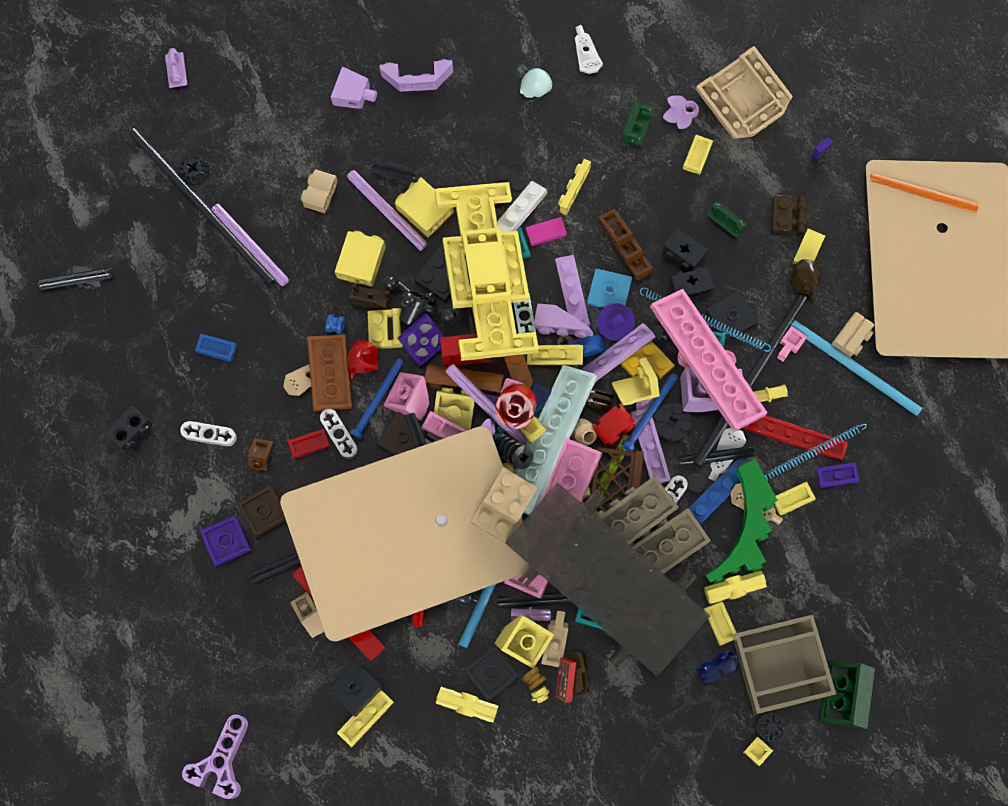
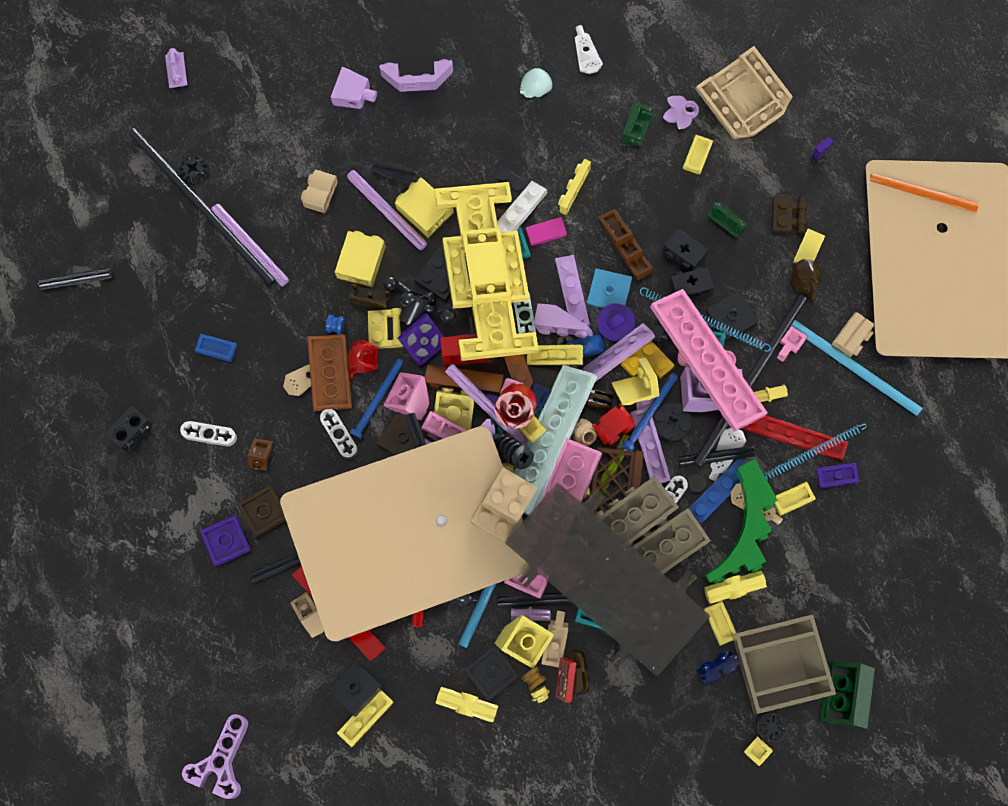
red tile [288,429,331,460] -> none

